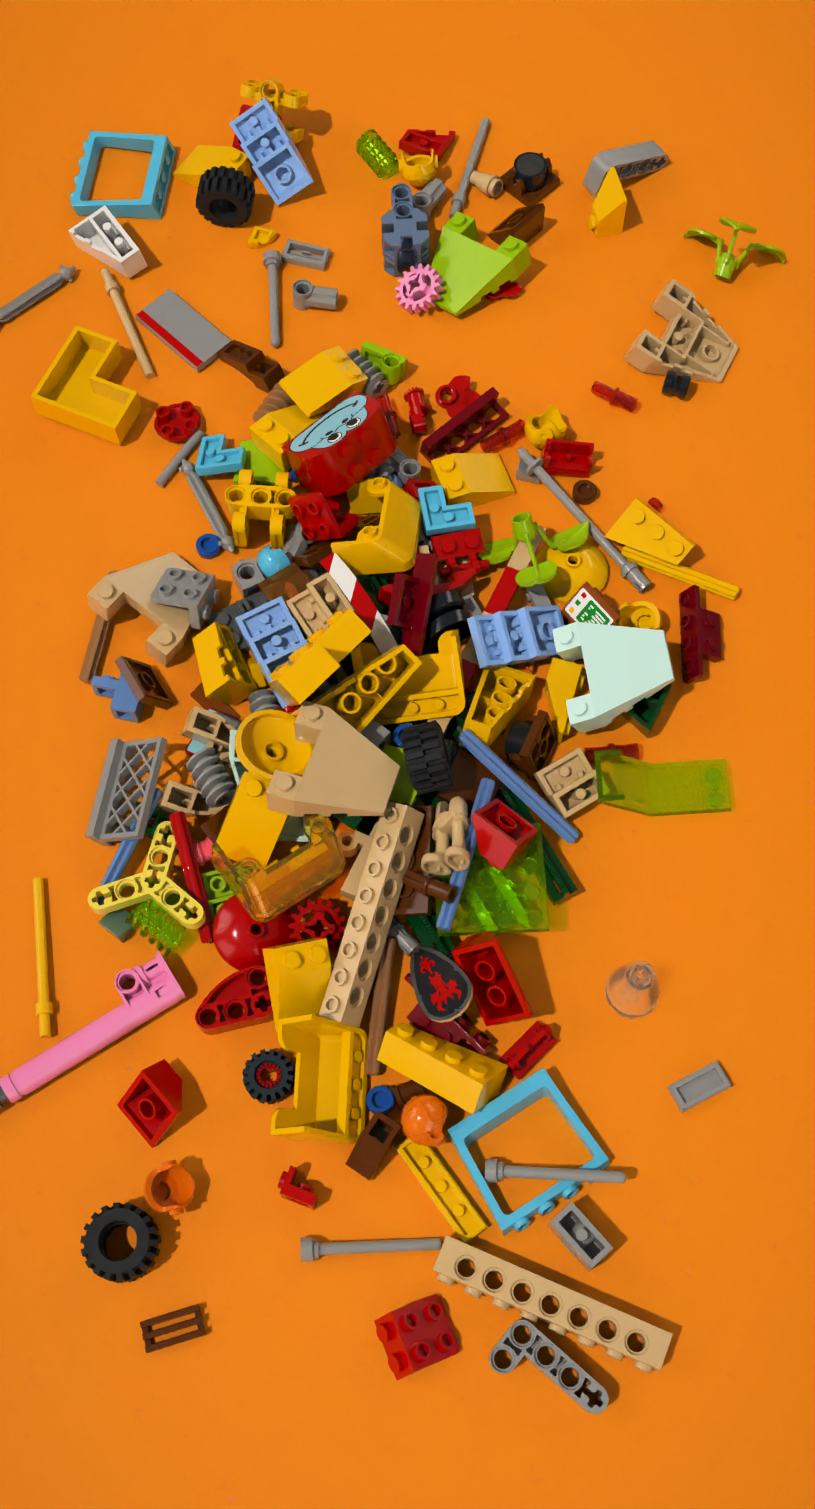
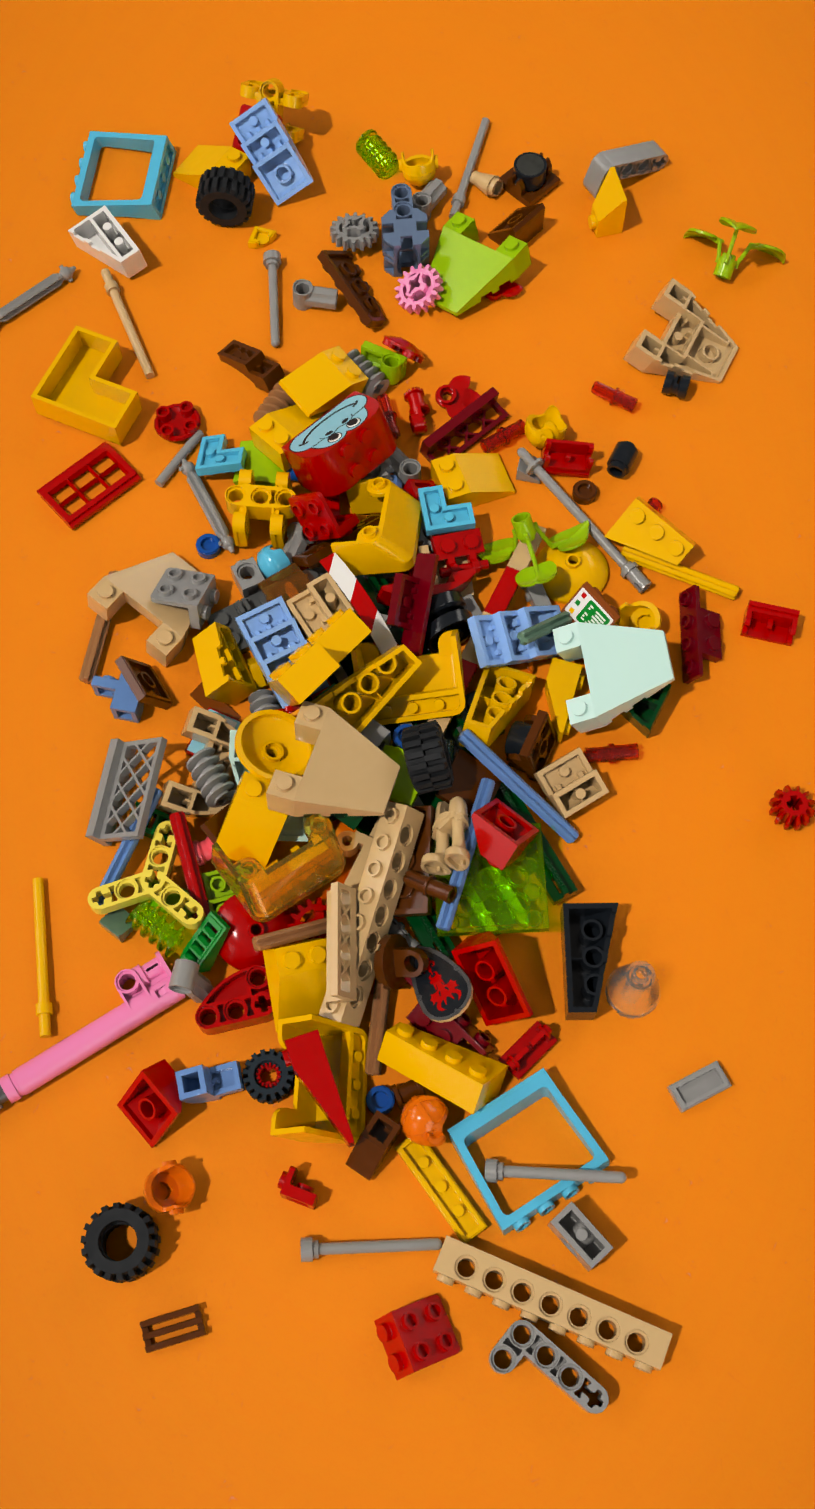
light grey tile [135,289,231,373] -> none
light grey tile [281,239,331,271] -> none
red wing [399,129,456,162] -> none
clear neon green windscreen [594,749,731,817] -> none
none -> red piece [37,442,141,530]
none -> light grey piece [168,959,215,1003]
none -> medium blue brick [175,1061,245,1103]
none -> green slope [180,911,231,973]
none -> medium nougat axle [252,918,327,952]
none -> red wedge [281,1029,355,1148]
none -> reddish brown wing [317,250,386,327]
none -> tan fence [326,882,357,1004]
none -> light grey gear [330,212,379,252]
none -> reddish brown tile [374,934,429,990]
none -> red dish [382,336,425,364]
none -> sand green axle [517,611,572,645]
none -> black wedge [560,903,618,1020]
none -> black brick [607,441,638,478]
none -> red hinge [740,600,800,646]
none -> red gear [769,785,815,831]

